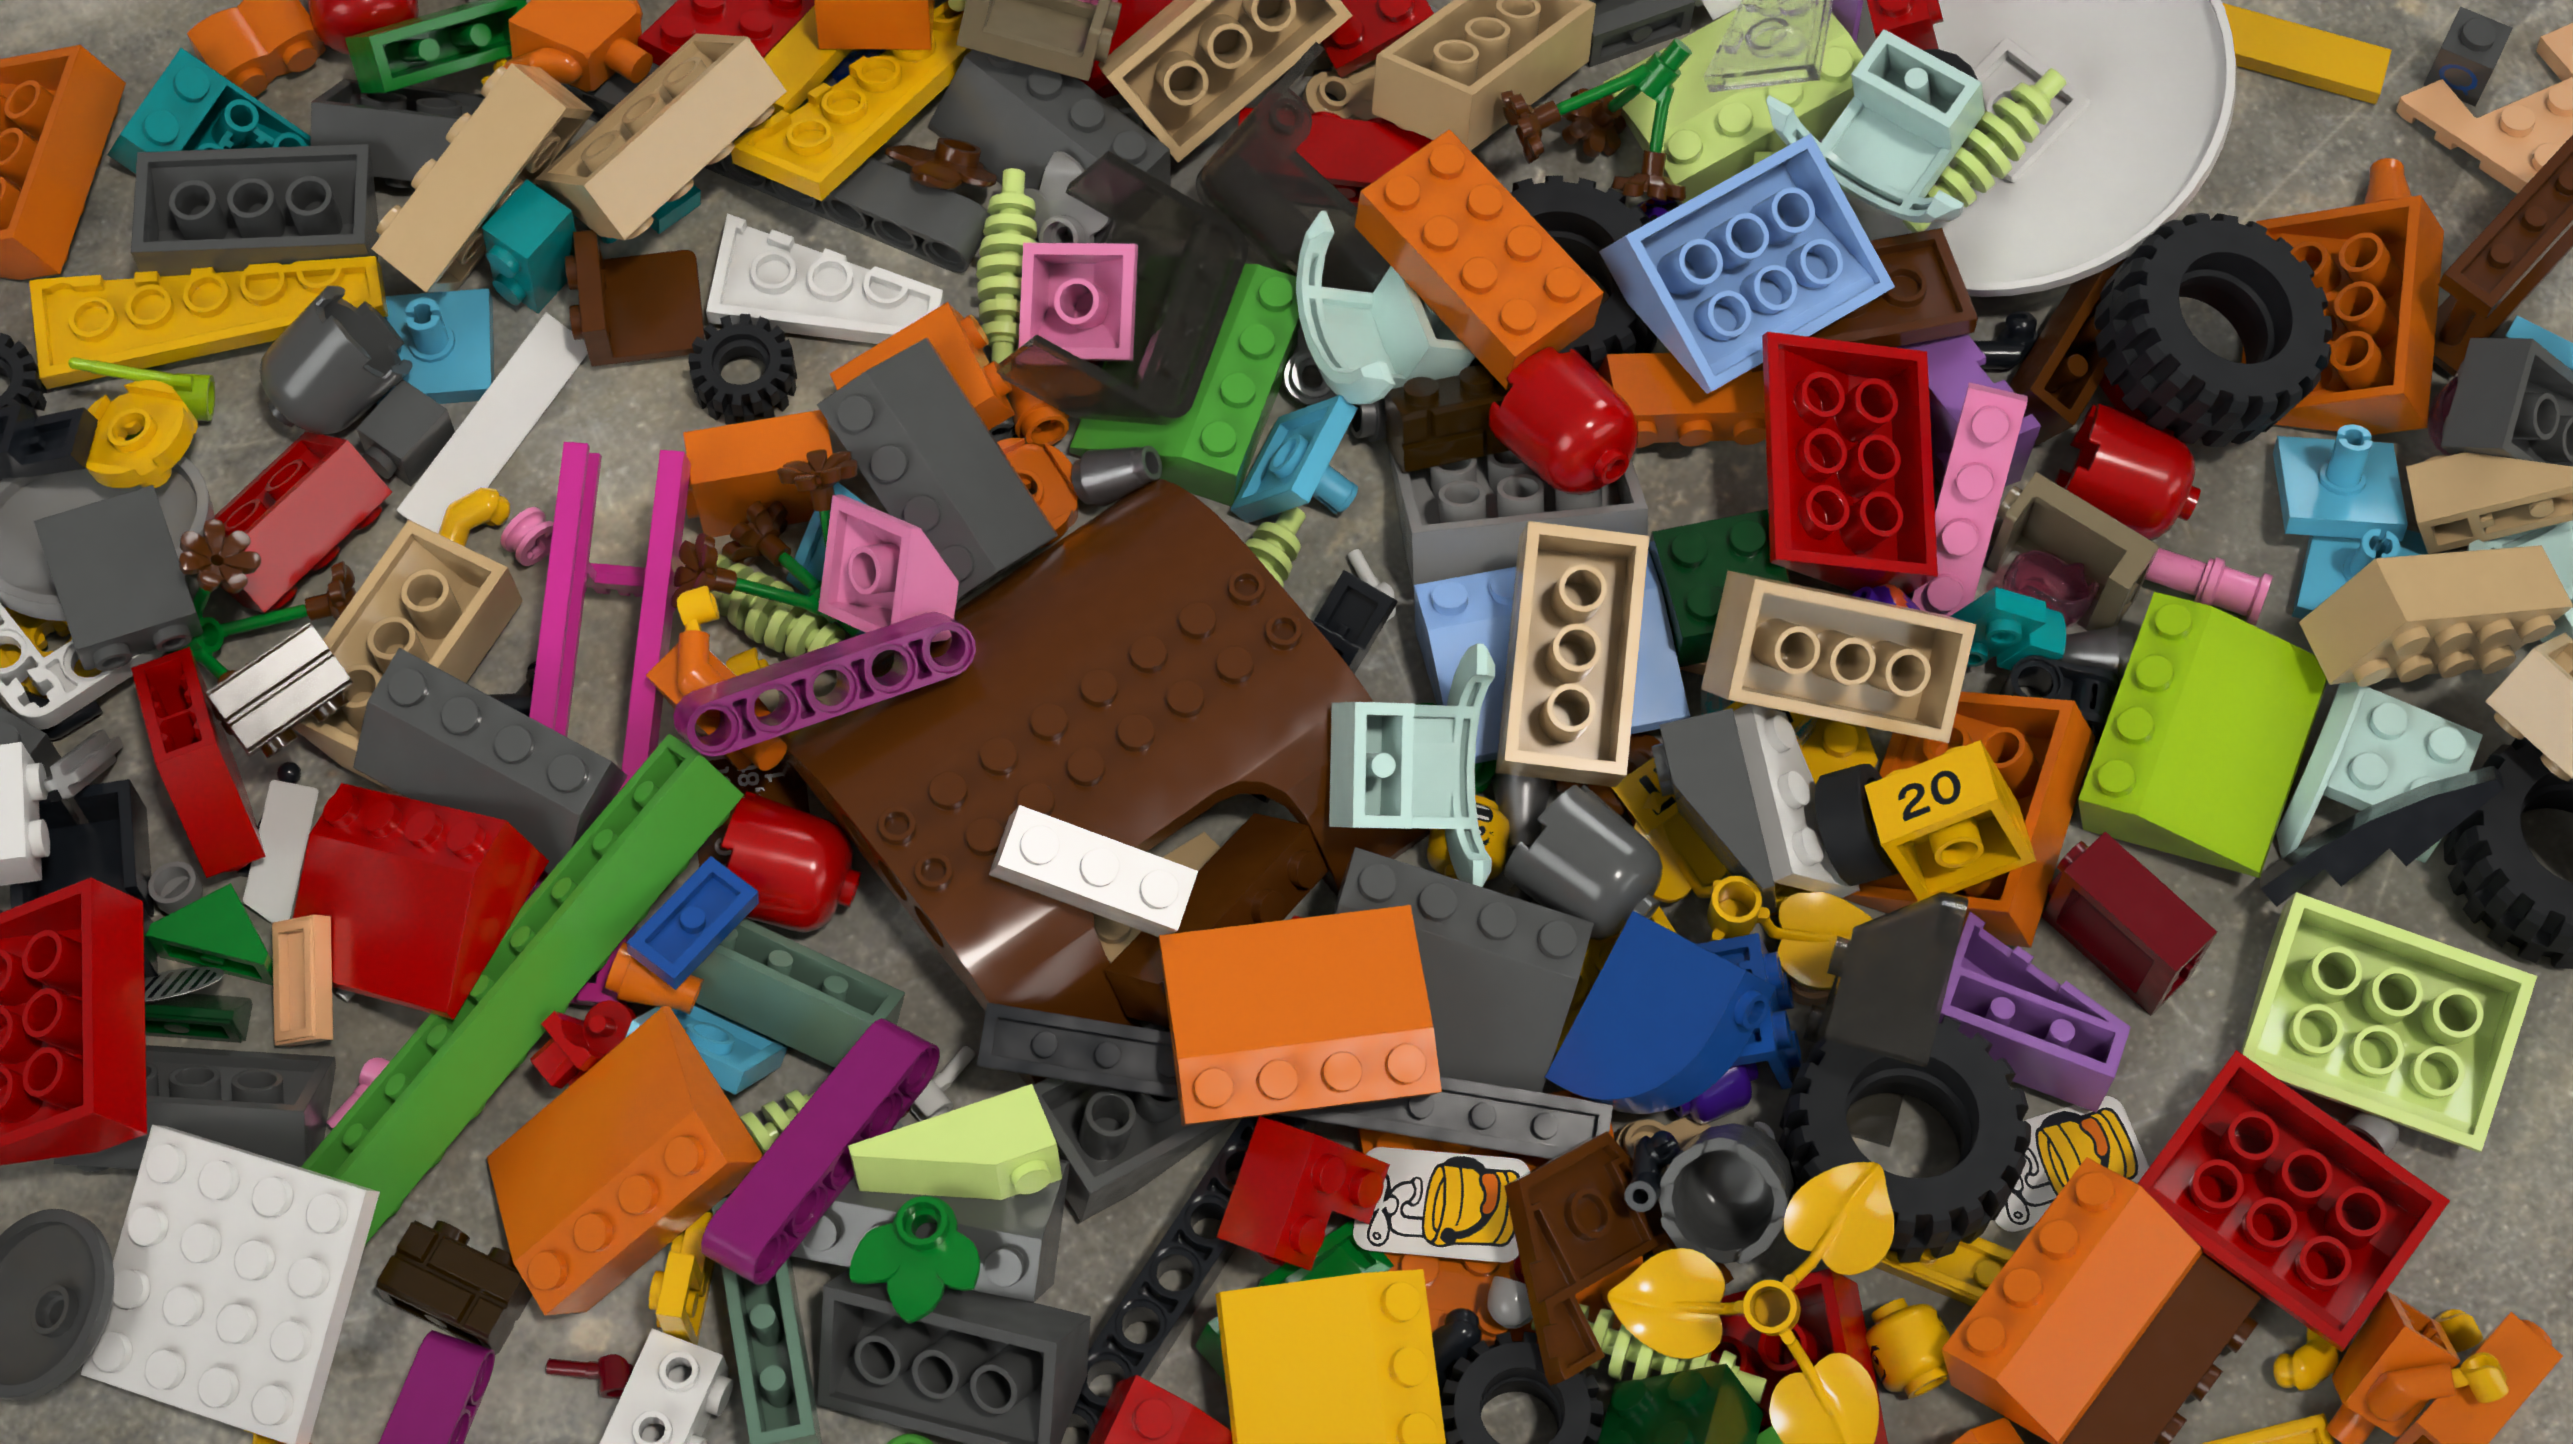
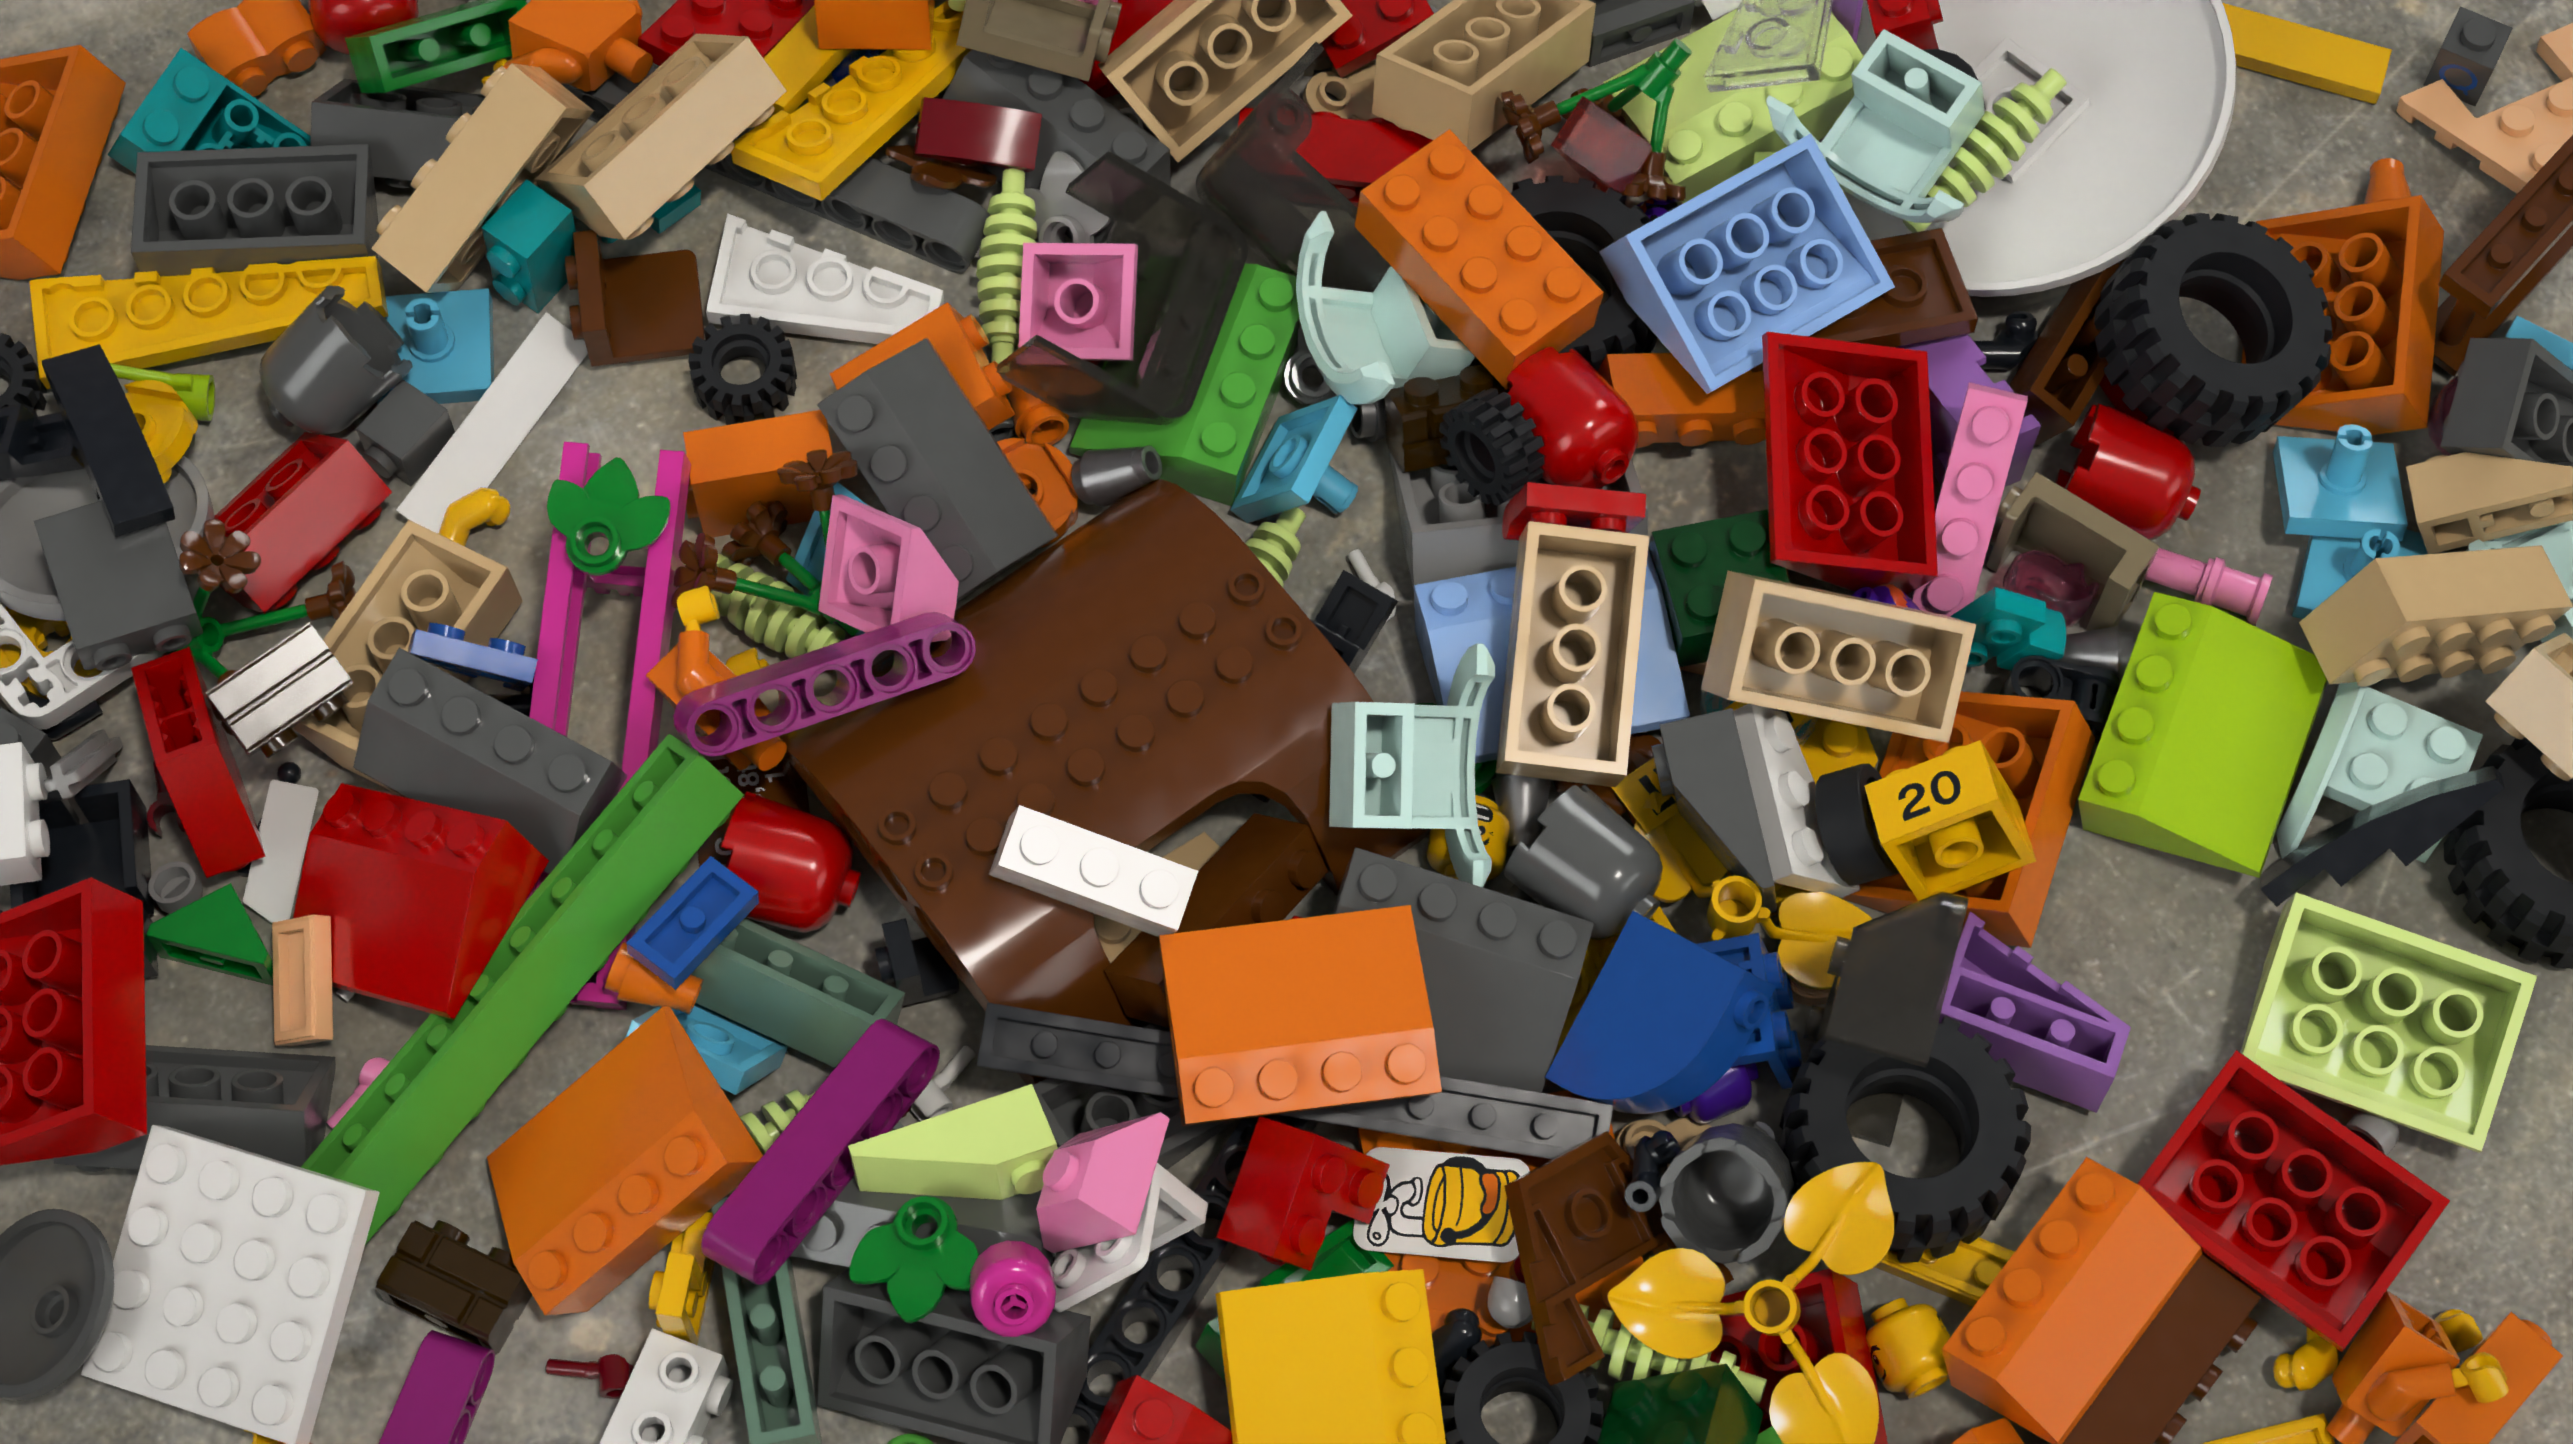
light grey sticker [144,967,224,1001] -> none
dark green slope [145,993,253,1043] -> none
bright pink bush [500,507,554,566] -> none
red hips [530,1000,636,1089] -> none
sticker [1995,1096,2149,1232] -> none
dark red window [2042,832,2217,1016] -> none
none -> black slope [42,344,175,537]
none -> dark red hand [147,760,185,837]
none -> wing [408,623,538,692]
none -> green plate [547,457,671,576]
none -> black bracket [874,918,960,1006]
none -> dark red slope [914,97,1042,173]
none -> dark pink head [970,1240,1056,1337]
none -> bright pink slope [1036,1112,1170,1253]
none -> white bracket [1051,1163,1208,1313]
none -> black tyre [1439,388,1545,506]
none -> red plate [1502,482,1646,541]
none -> clear red slope [1551,96,1652,193]

